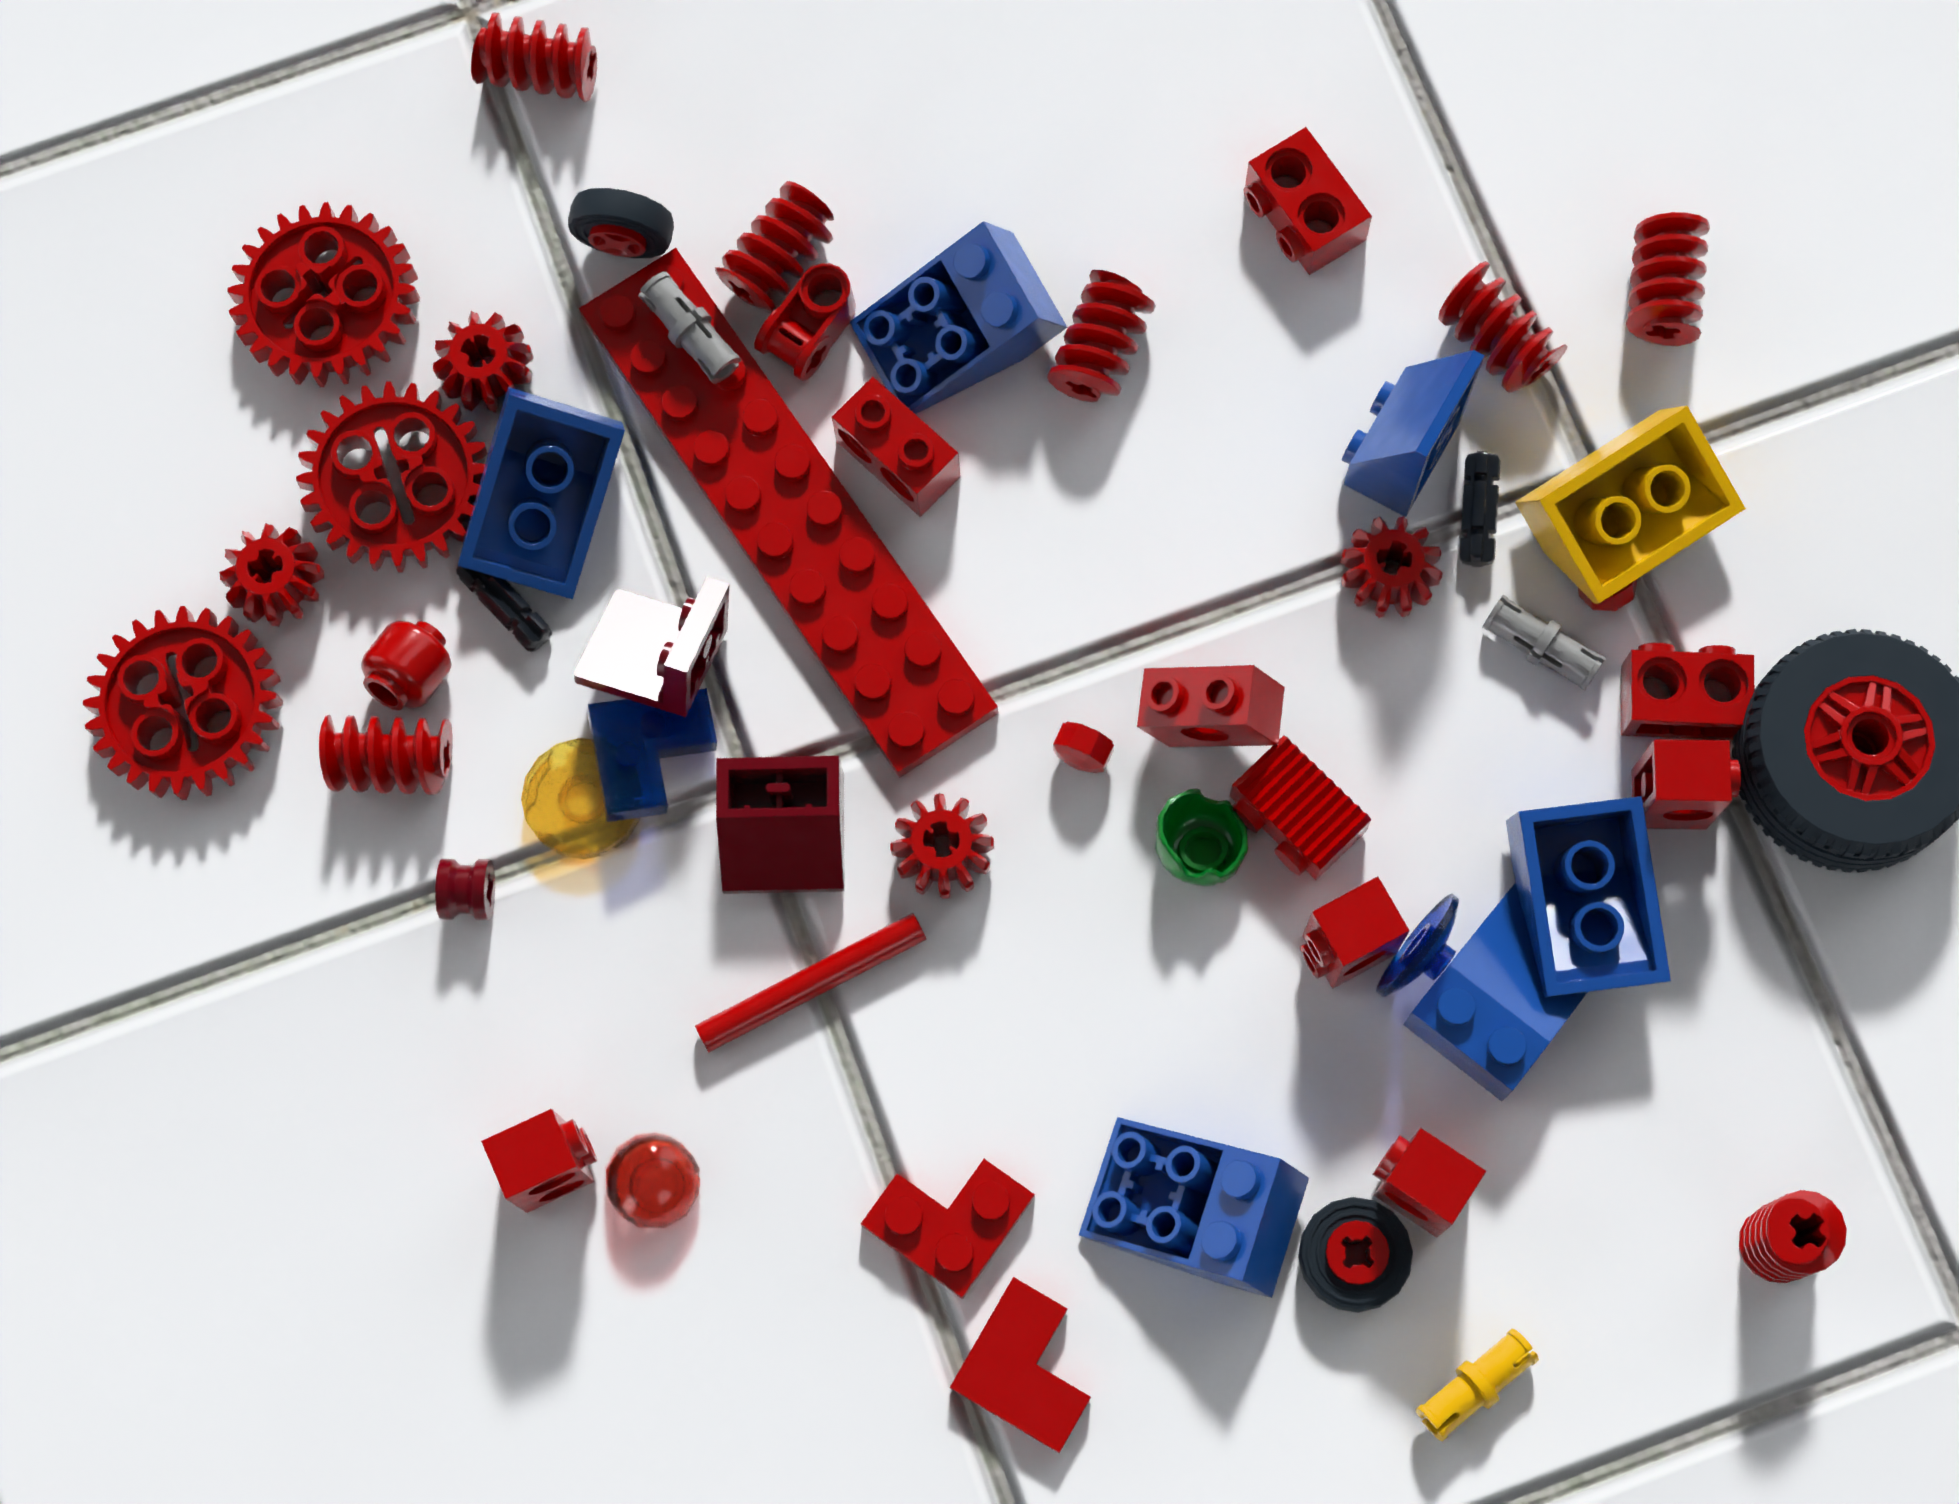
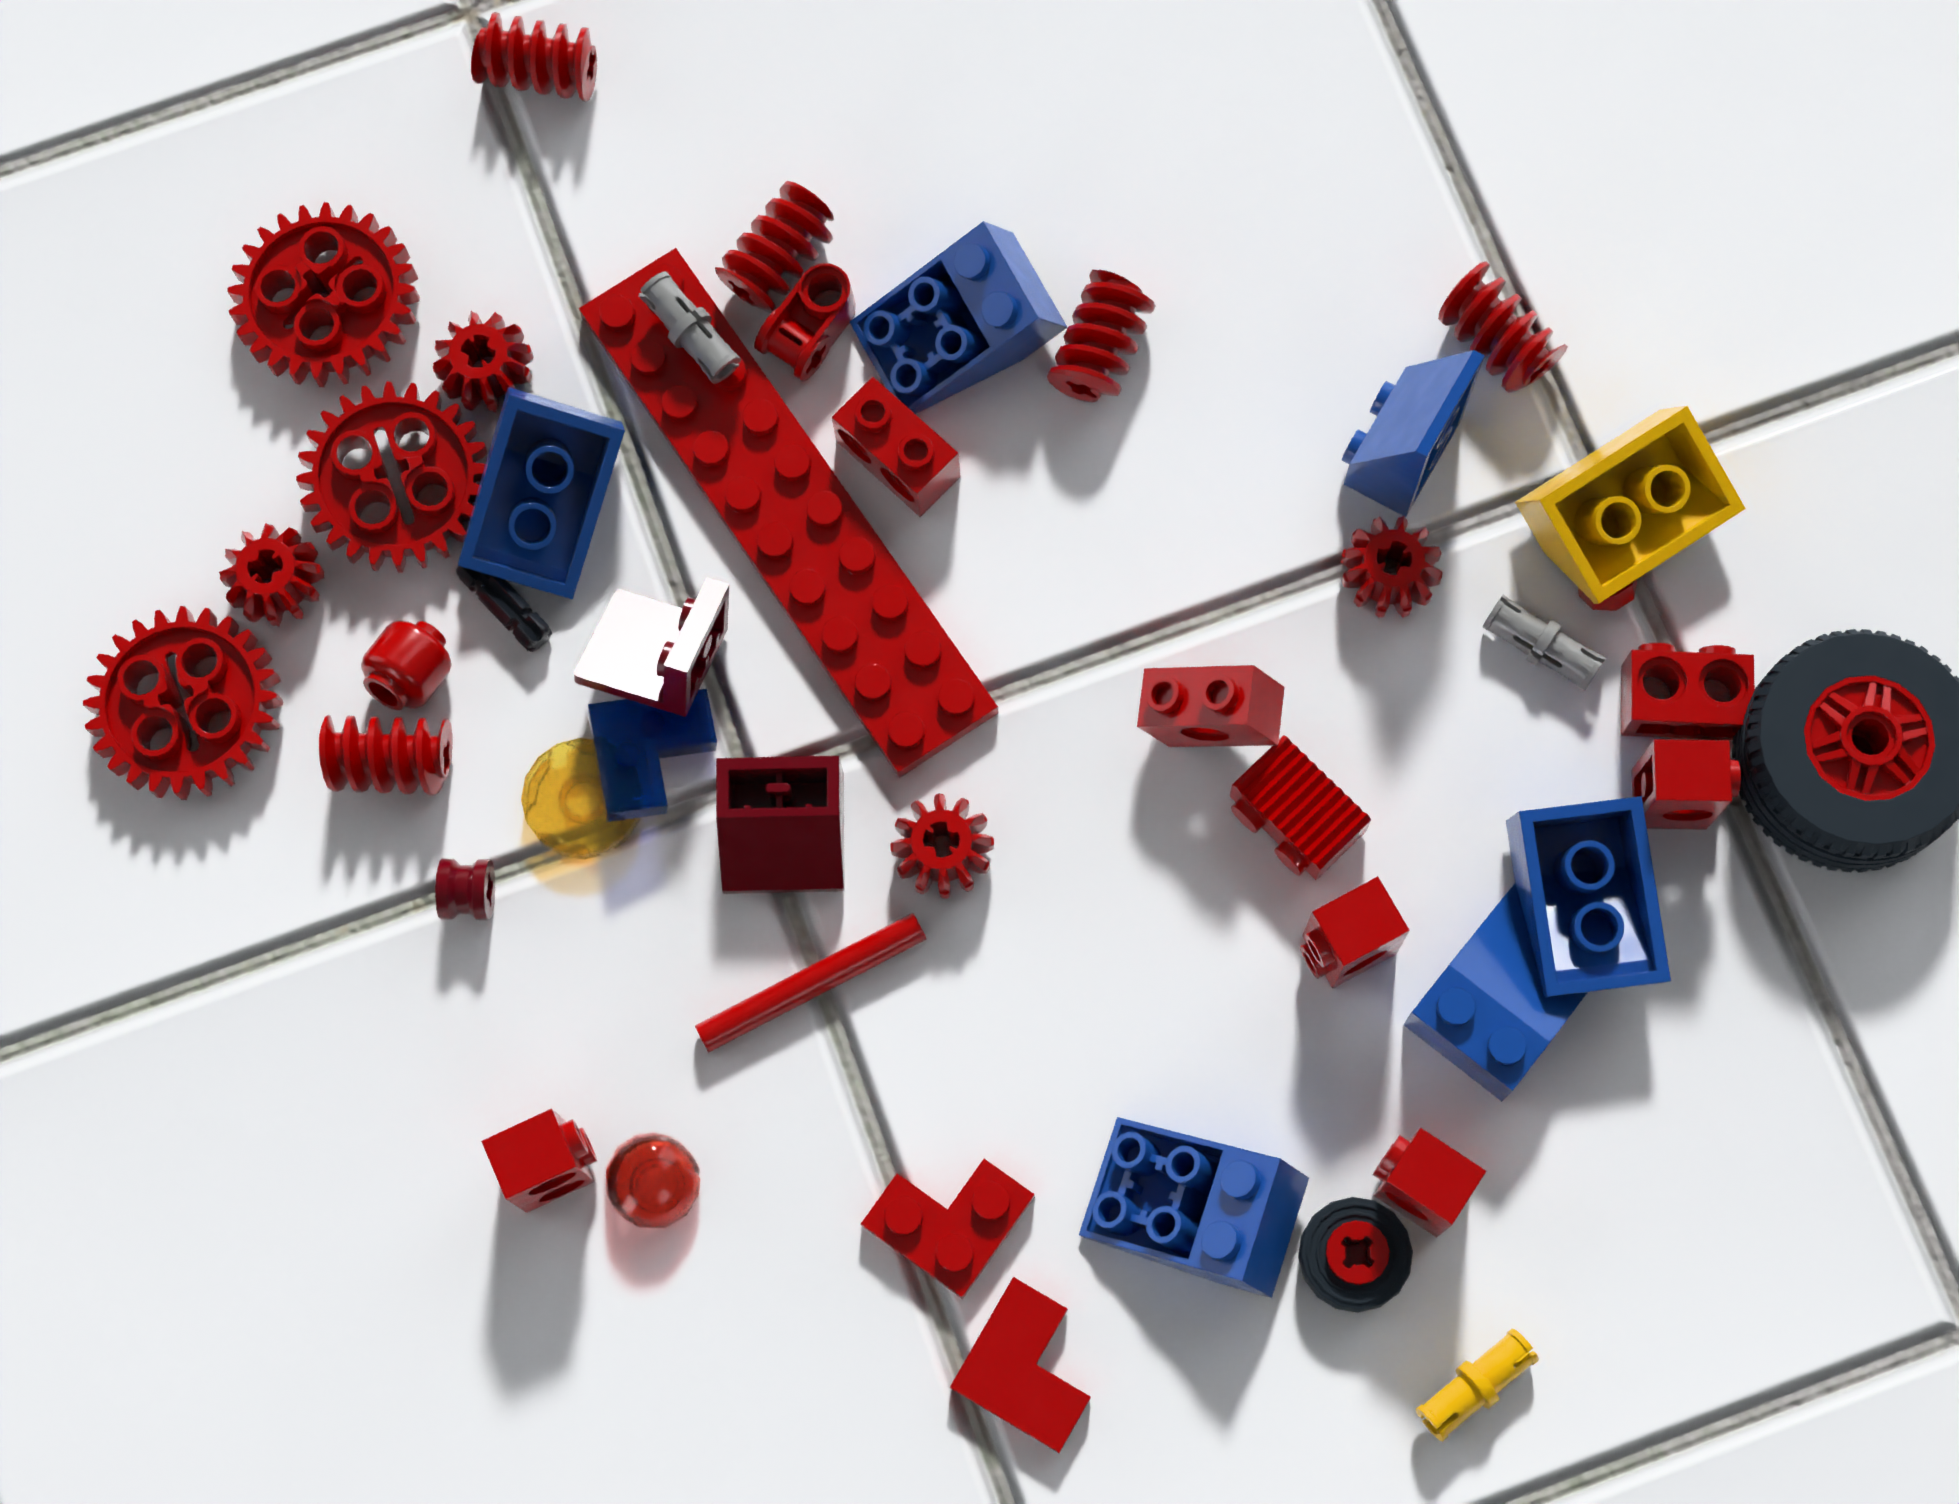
black wheel [568,188,674,258] -> none
red tile [1053,722,1114,773] -> none
green hair [1155,788,1248,886] -> none
red brick [1243,127,1372,275] -> none
clear blue dish [1376,893,1459,997] -> none
black axle [1459,451,1501,567] -> none
red piece [1626,212,1710,346] -> none
red piece [1739,1190,1847,1283] -> none

